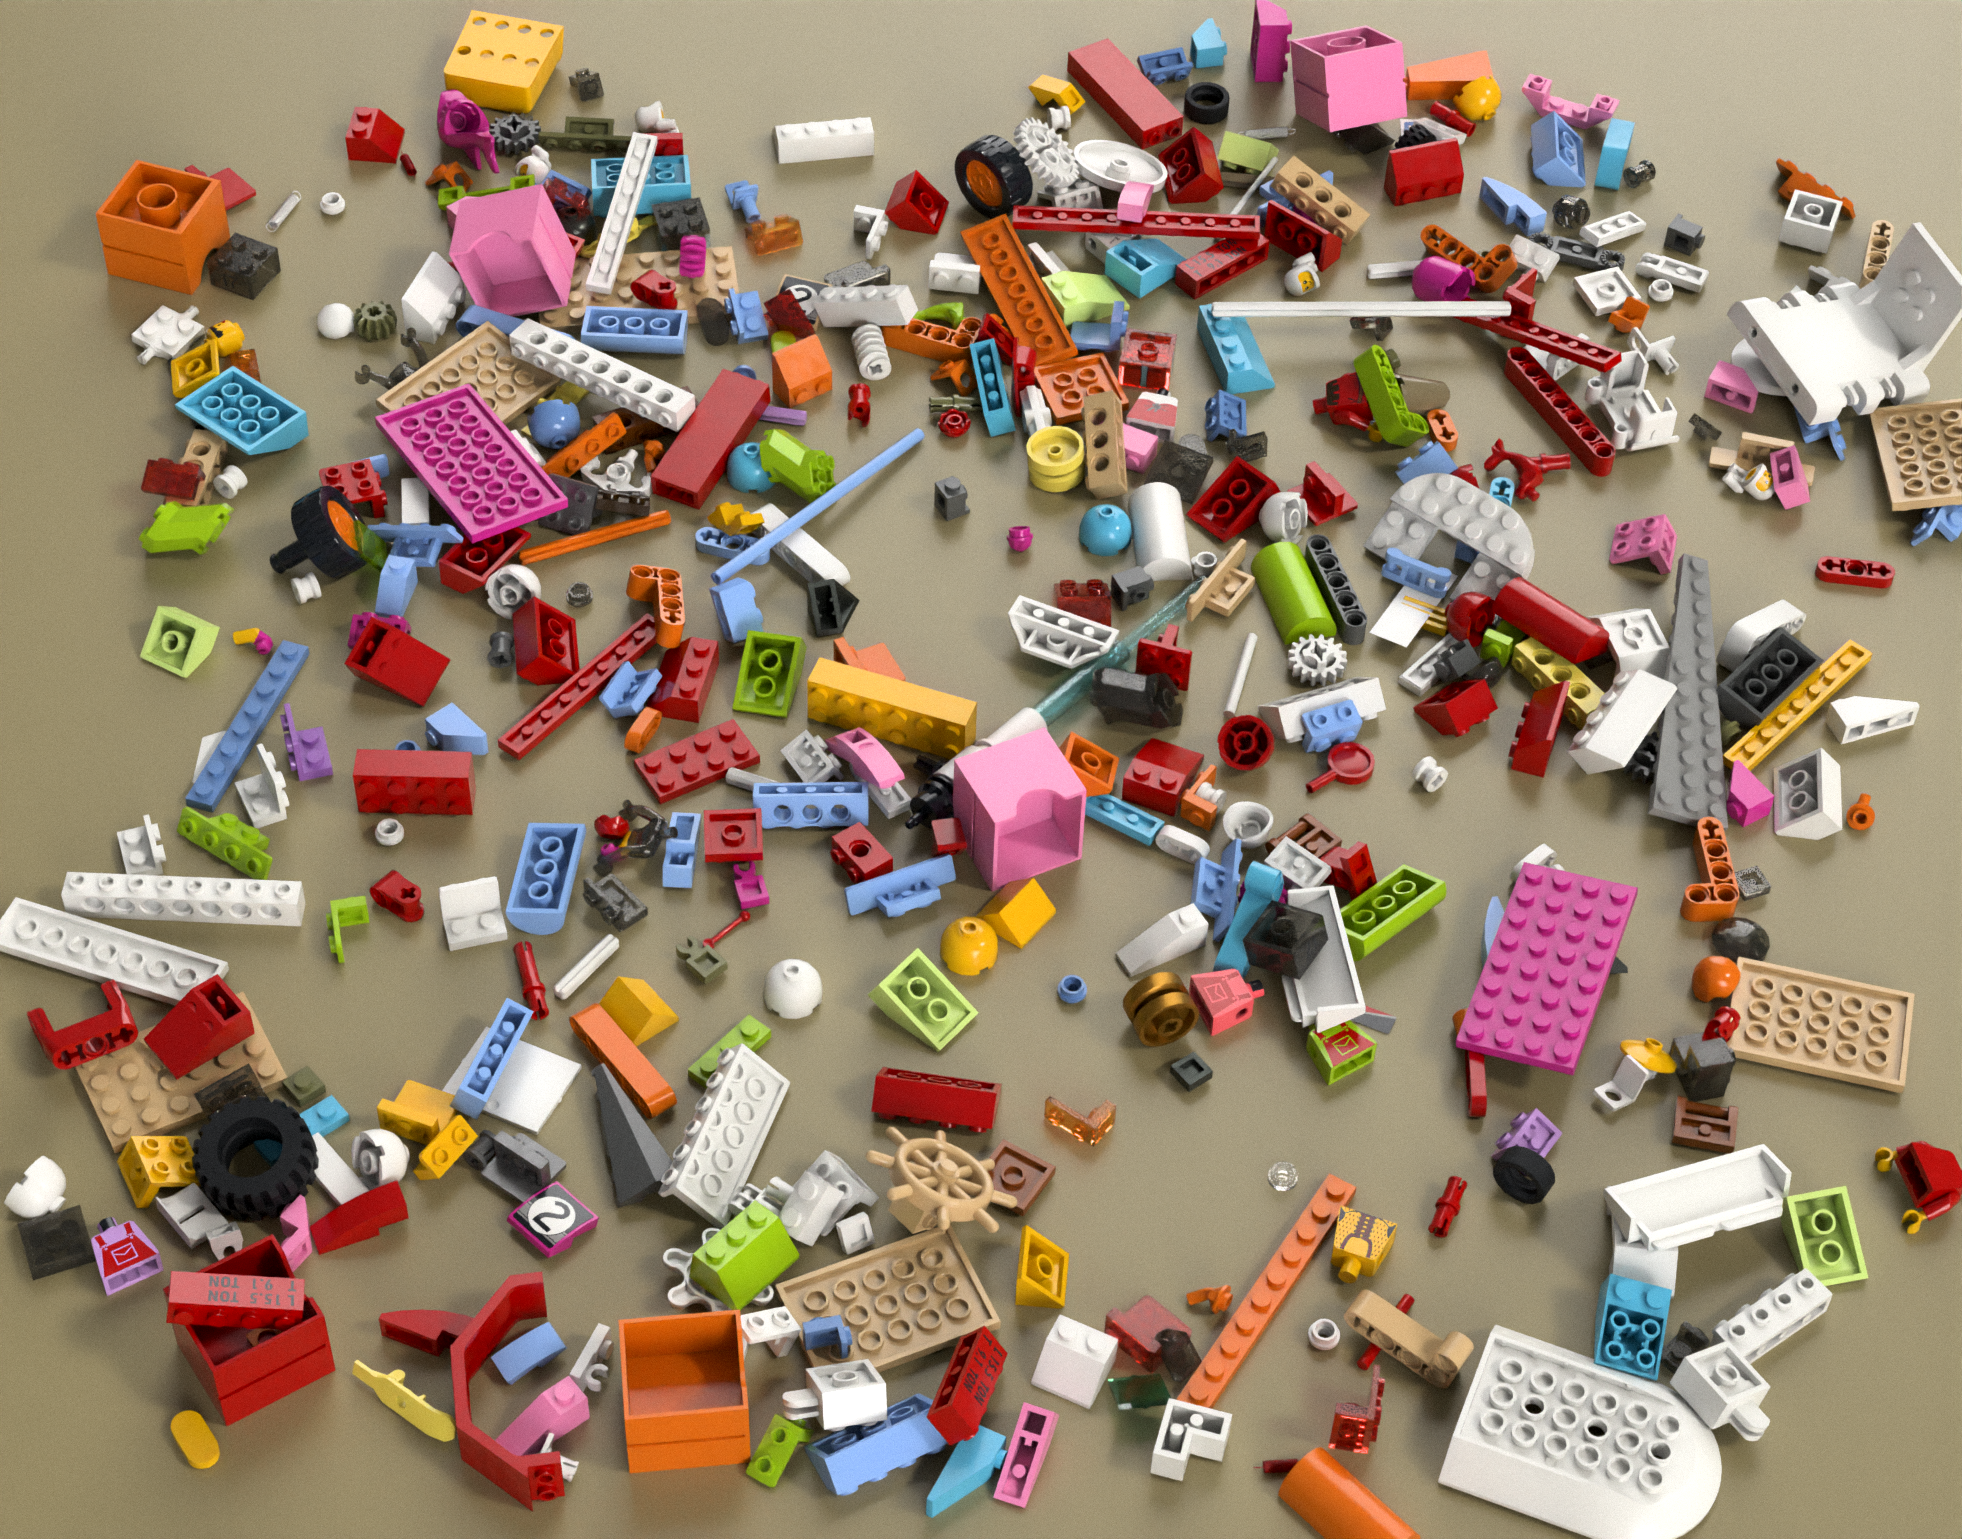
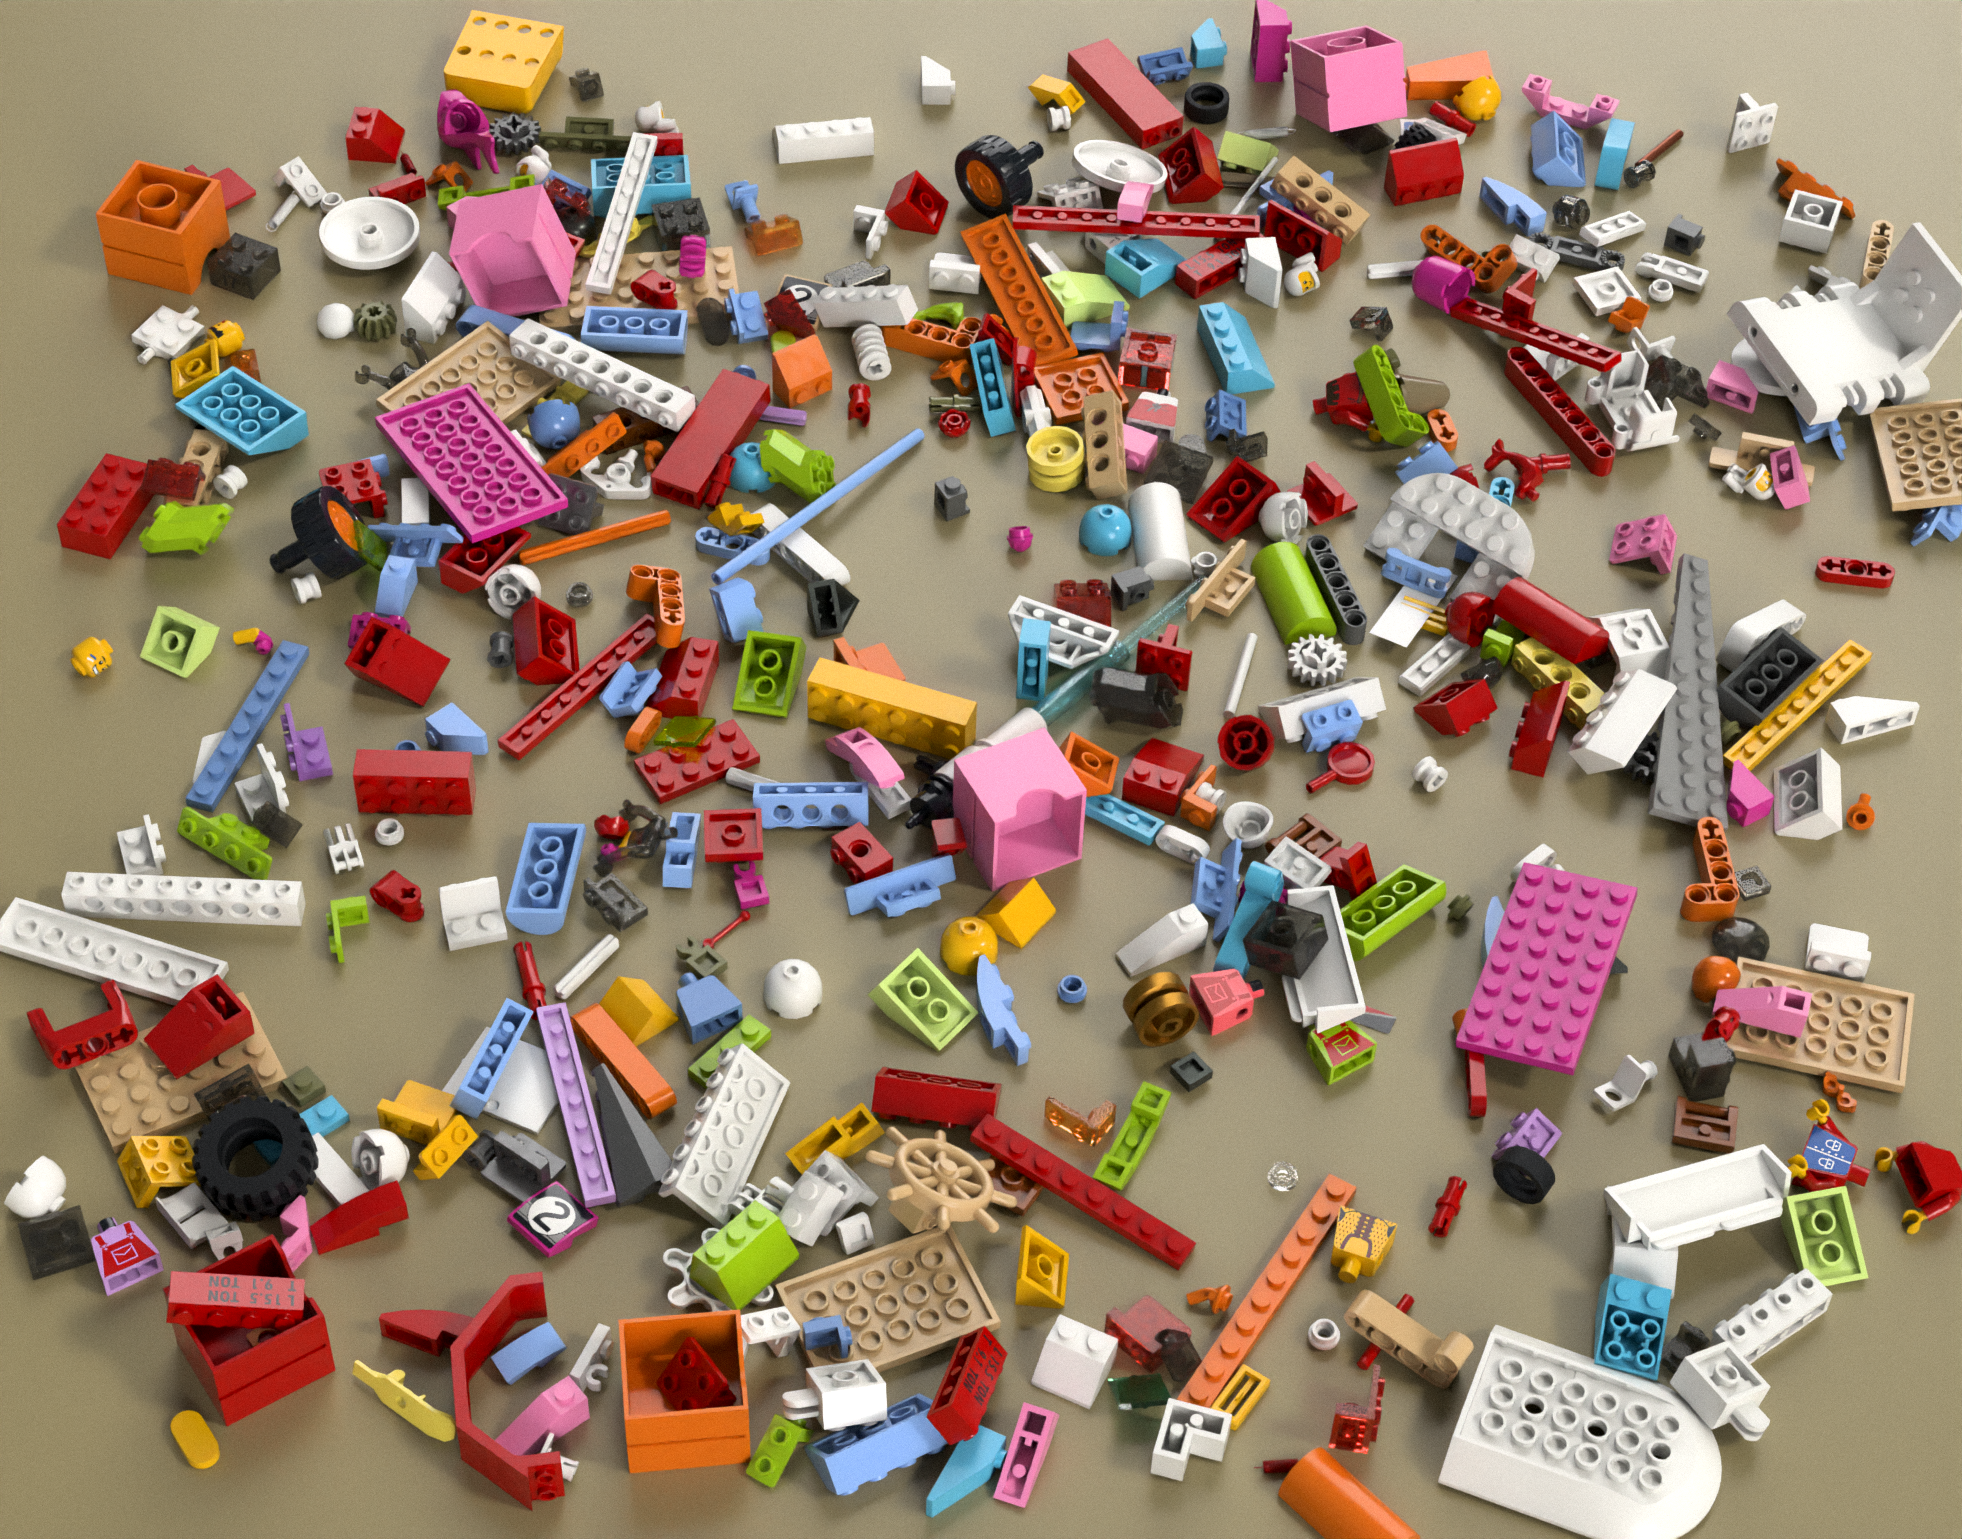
dark brown plate [596,488,650,517] -> none
white bracket [780,729,844,783] -> none
white gear [1013,117,1080,189] -> none
white axle [1211,301,1511,317] -> none
dark grey brick [1433,639,1481,683] -> none
yellow dish [1620,1038,1677,1074] -> none
none -> red brick [57,453,159,560]
none -> yellow head [70,636,113,678]
none -> clear smoke bracket [251,801,303,849]
none -> white bracket [273,156,327,208]
none -> white dish [319,197,420,270]
none -> white arm [323,824,364,874]
none -> red bracket [368,173,426,205]
none -> lavender plate [536,1002,616,1208]
none -> clear neon green piece [653,716,716,748]
none -> red bracket [656,1337,737,1411]
none -> medium blue torso [676,973,743,1044]
none -> red pin [703,454,737,508]
none -> yellow slope [785,1102,885,1175]
none -> white slope [921,56,955,105]
none -> red plate [969,1113,1196,1271]
none -> light blue slope [976,954,1031,1066]
none -> medium azure brick [1016,618,1051,702]
none -> lime slope [1092,1081,1171,1192]
none -> yellow tile [1210,1364,1270,1431]
none -> white slope [1238,237,1282,308]
none -> olive plate [1447,894,1474,921]
none -> copper bar [1635,129,1684,171]
none -> clear smoke bracket [1645,354,1710,411]
none -> bright pink slope [1712,986,1812,1038]
none -> white bracket [1727,93,1778,153]
none -> torso [1787,1099,1871,1192]
none -> white bracket [1804,923,1871,982]
none -> orange piece [1822,1071,1857,1113]

